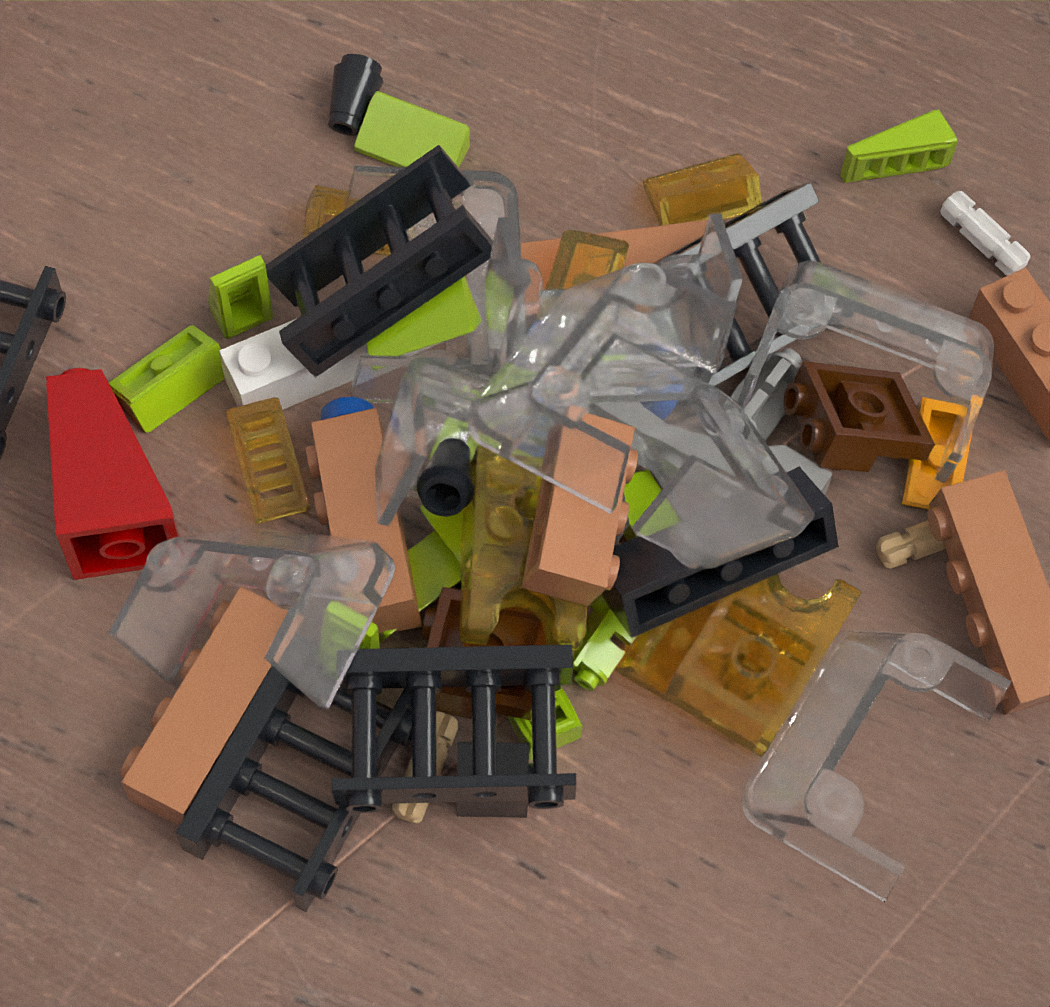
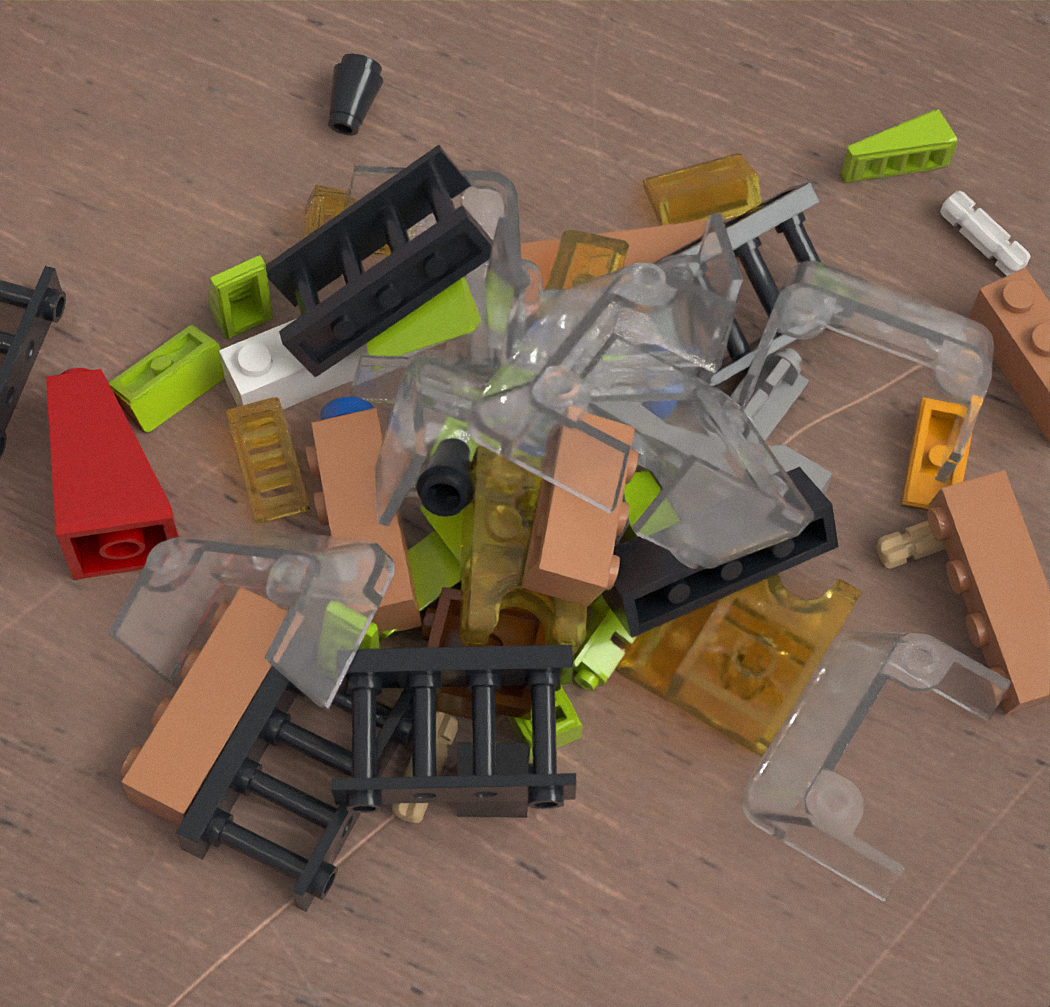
lime slope [354,91,470,169] -> none
reddish brown plate [783,361,935,472] -> none

